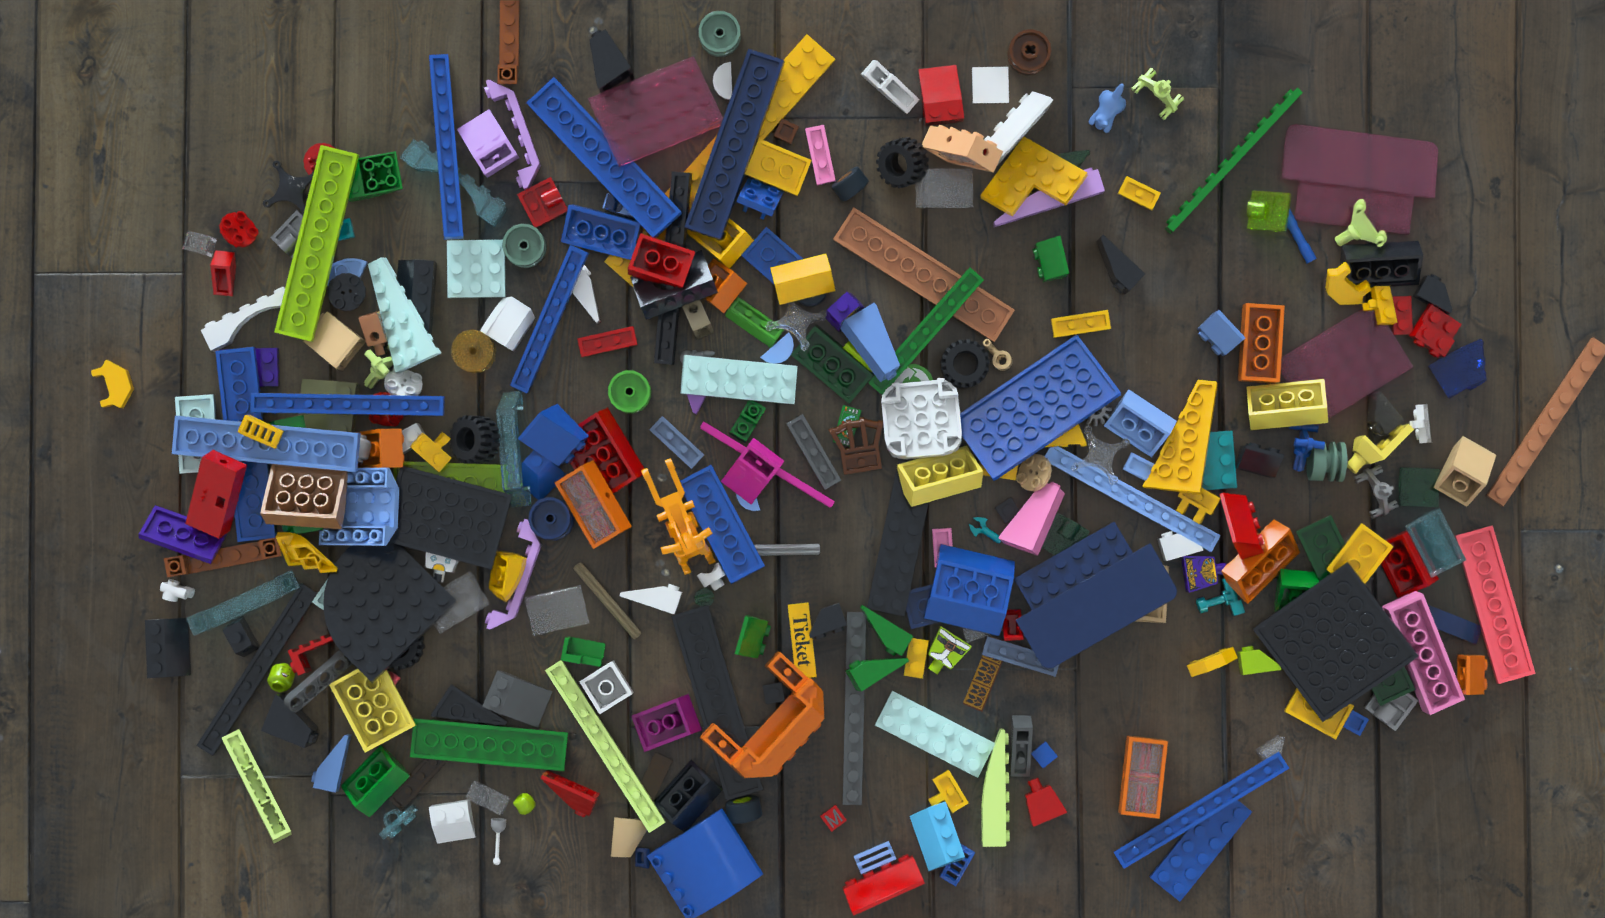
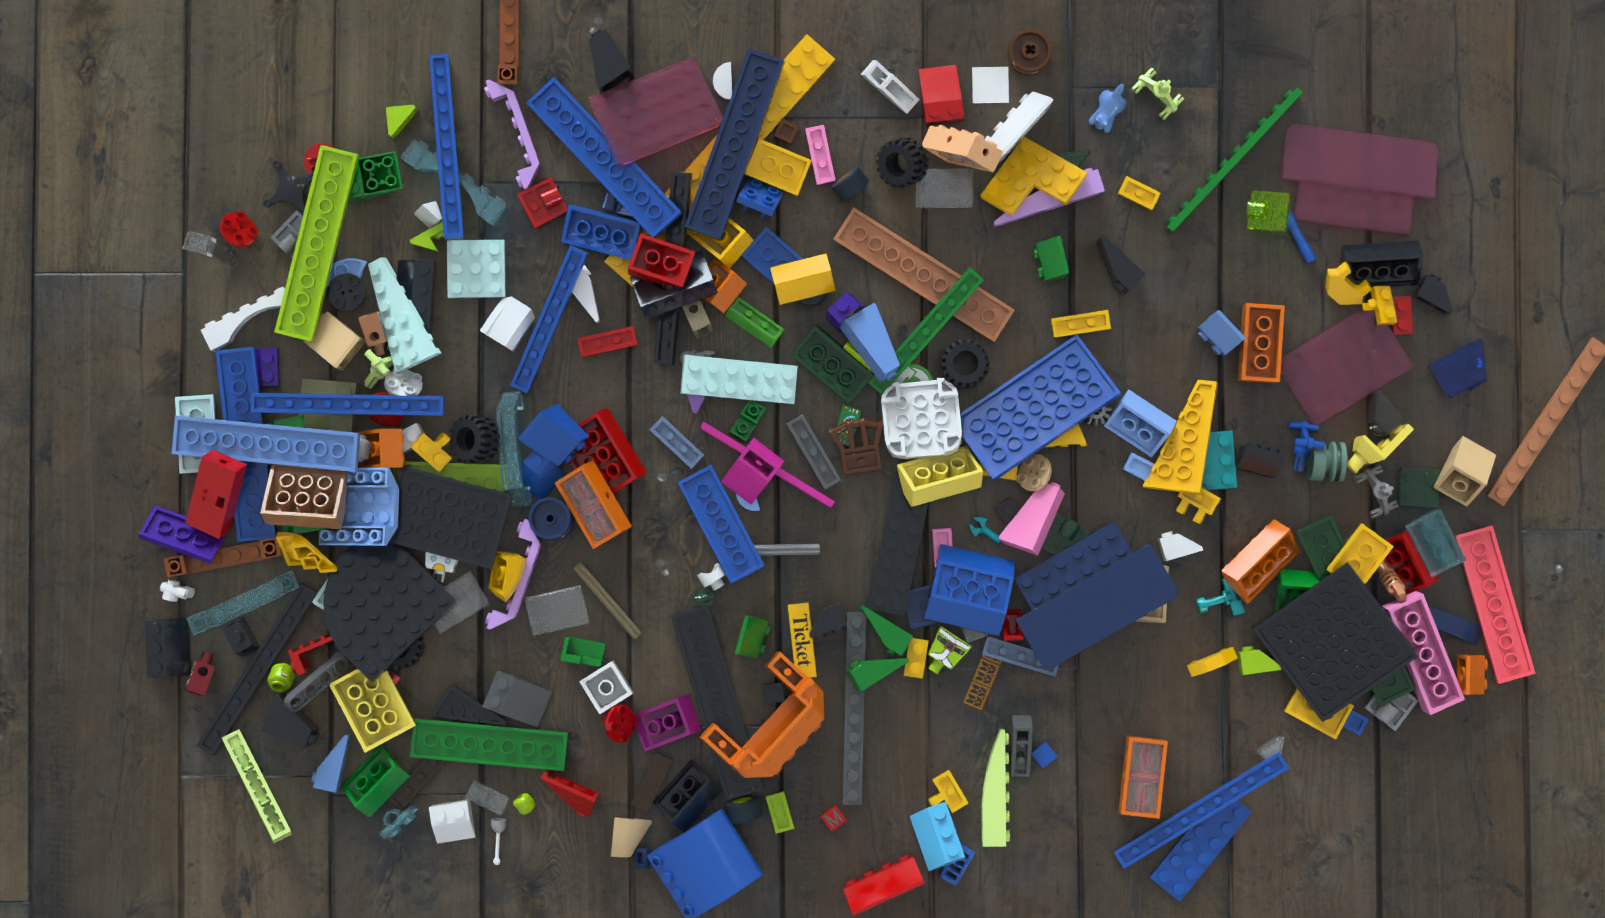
yellow piece [91,360,134,408] -> none
red slope [210,251,236,296] -> none
yellow slope [238,415,284,449] -> none
teal plate [338,218,355,241] -> none
clear yellow wheel [451,329,497,374] -> none
lavender slope [457,110,519,178] -> none
sand green wheel [502,223,547,268] -> none
yellowish green plate [545,660,666,833] -> none
bright green wheel [608,370,651,413] -> none
white slope [620,584,682,614] -> none
light orange piece [641,458,716,575] -> none
sand green wheel [699,11,741,57] -> none
light blue tile [760,332,794,364] -> none
clear piece [765,302,826,351] -> none
light blue tile [854,841,896,874] -> none
light aqua plate [875,691,995,778] -> none
tan plate [983,339,1012,371] -> none
red torso [1025,777,1067,827] -> none
light blue plate [1044,446,1221,552] -> none
clear piece [1071,425,1130,485] -> none
torso [1181,556,1227,593] -> none
red slope [1219,493,1265,560] -> none
light yellow slope [1247,379,1328,430] -> none
yellowish green axle [1335,199,1387,247] -> none
red plate [1409,304,1462,358] -> none
white plate [1409,404,1431,443] -> none
none -> dark red torso [184,651,215,697]
none -> lime slope [386,105,418,139]
none -> lime slope [409,222,444,253]
none -> white slope [414,201,442,229]
none -> red plate [601,704,637,743]
none -> lime plate [765,791,794,834]
none -> nougat hinge [1376,560,1406,603]

